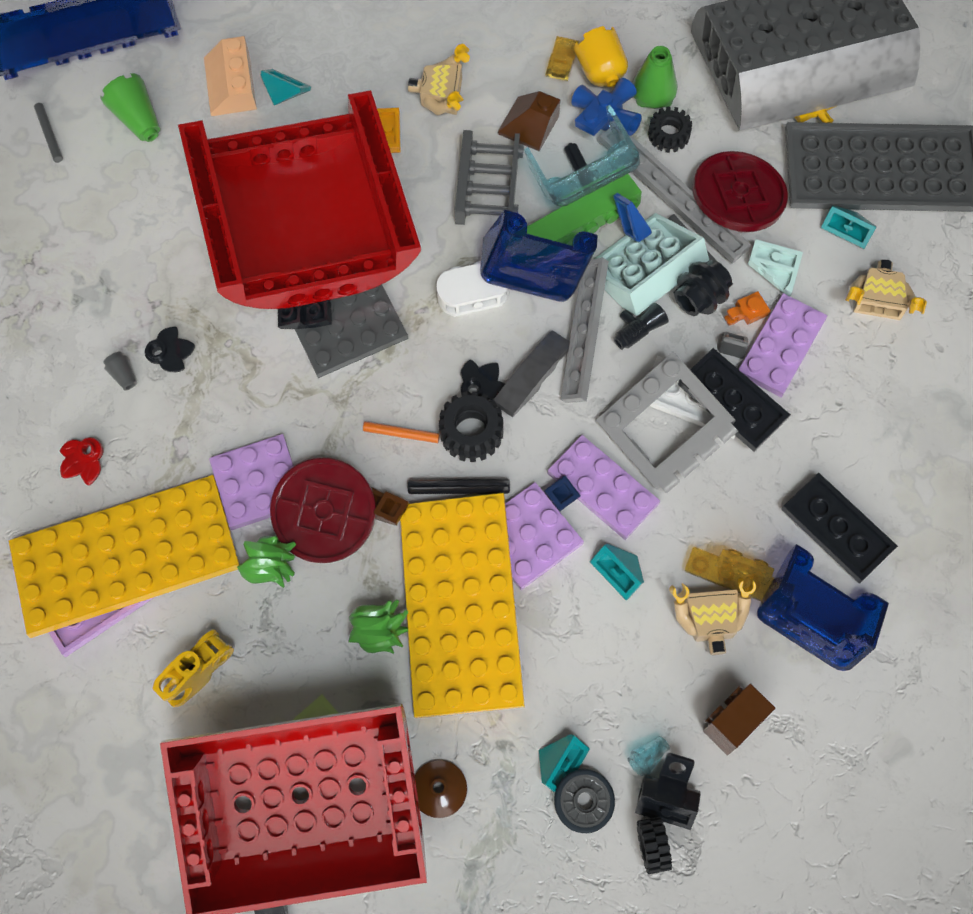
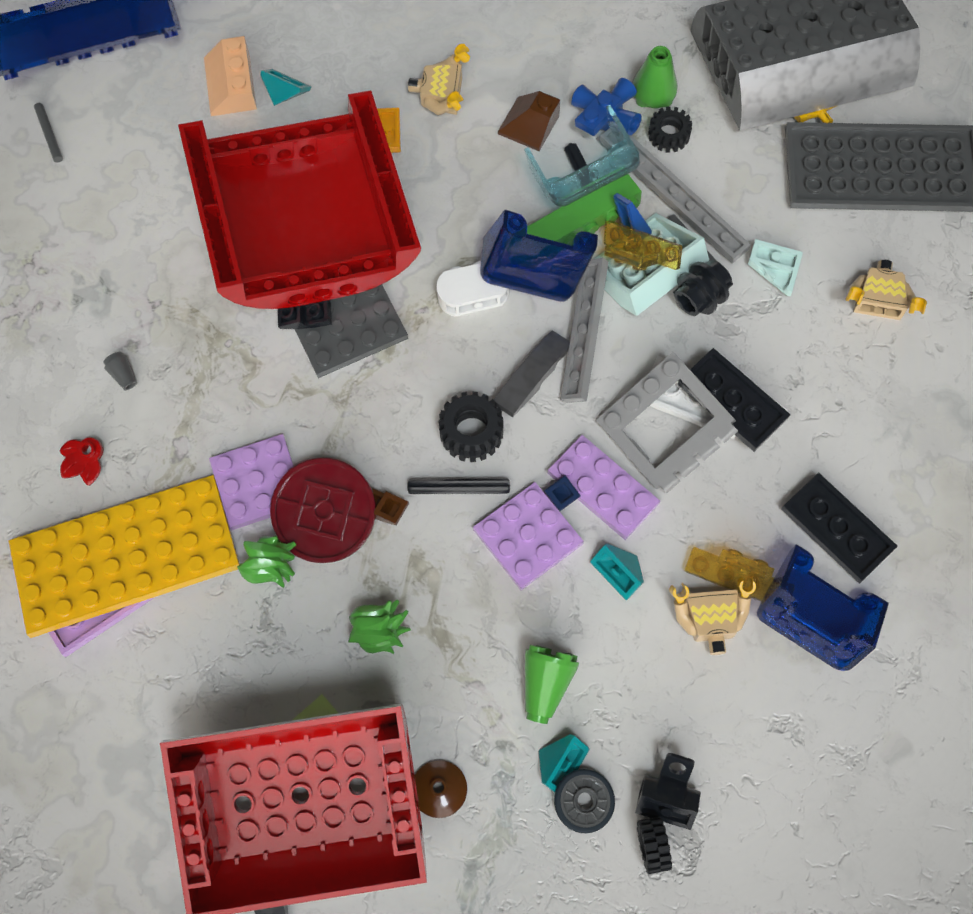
bright green cone [100,73,160,142] -> none
black plate [144,327,195,373] -> none
yellow piece [152,629,234,707] -> none
orange bar [363,421,440,443] -> none
yellow plate [400,493,525,718] -> none
dark grey fence [455,130,524,228] -> none
black plate [461,359,505,400] -> none
clear yellow slope [546,36,579,81] -> none
yellow cylinder [574,26,628,87] -> none
black piece [614,303,669,350] -> none
clear light blue cone [628,736,670,776] -> none
dark red plate [692,151,788,232] -> none
reddish brown brick [703,683,776,756] -> none
dark grey slope [719,332,748,359] -> none
orange plate [724,291,771,326] -> none
lavender plate [739,293,828,398] -> none
teal slope [821,205,877,249] -> none
none -> bright green cone [525,645,579,724]
none -> clear yellow bracket [604,221,682,270]

